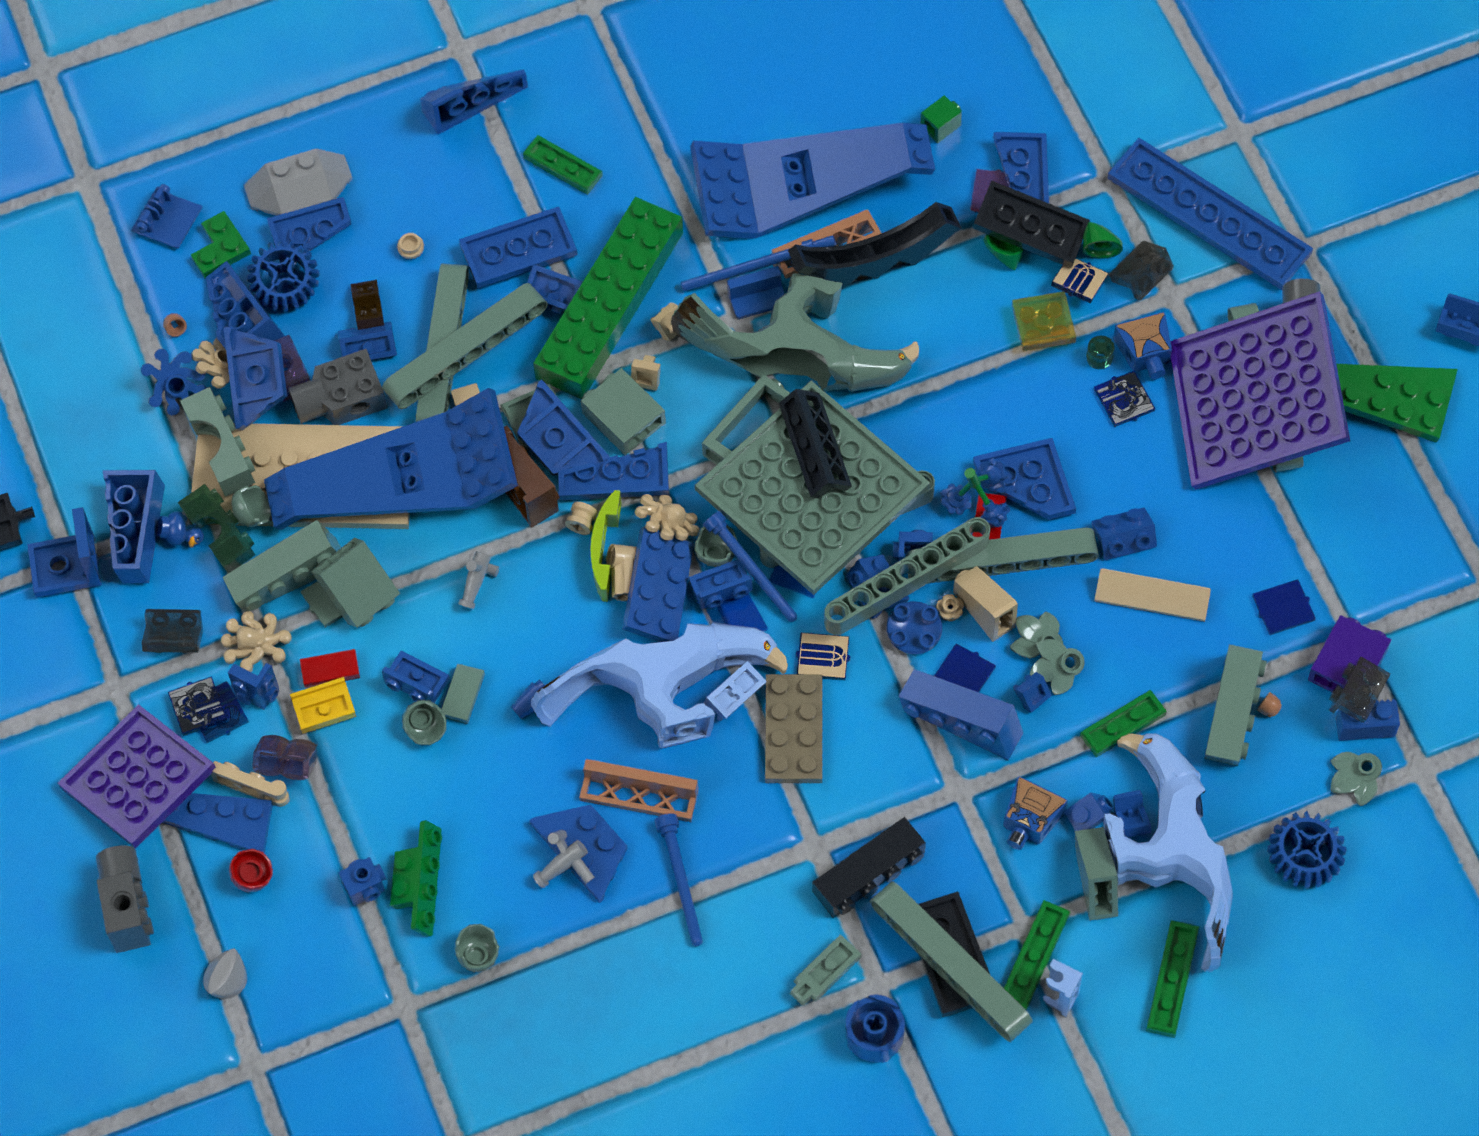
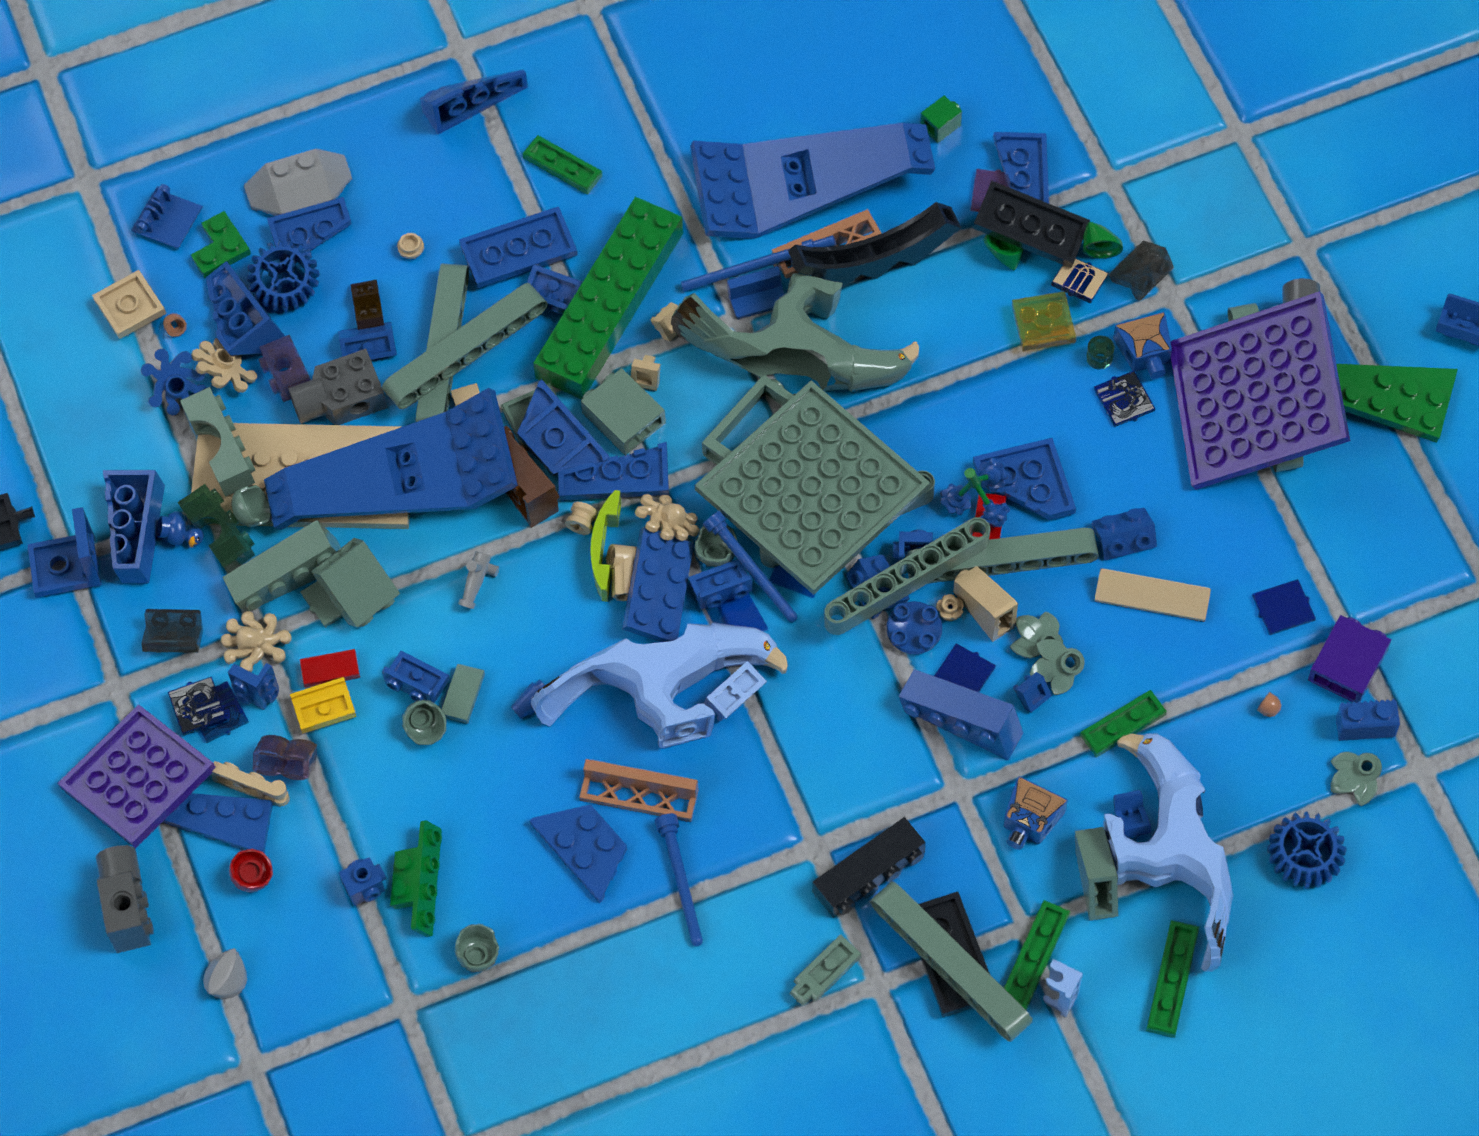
blue wing [224,327,287,431] -> none
light grey piece [533,830,595,888] -> none
dark tan plate [765,674,822,783] -> none
black fence [778,389,852,498] -> none
piece [796,632,850,681] -> none
blue brick [845,994,905,1063] -> none
blue bracket [1064,792,1113,831] -> none
blue plate [1107,138,1313,290] -> none
sand green wedge [1204,644,1267,766] -> none
clear smoke bracket [1329,657,1390,723] -> none
none -> tan plate [92,270,166,339]

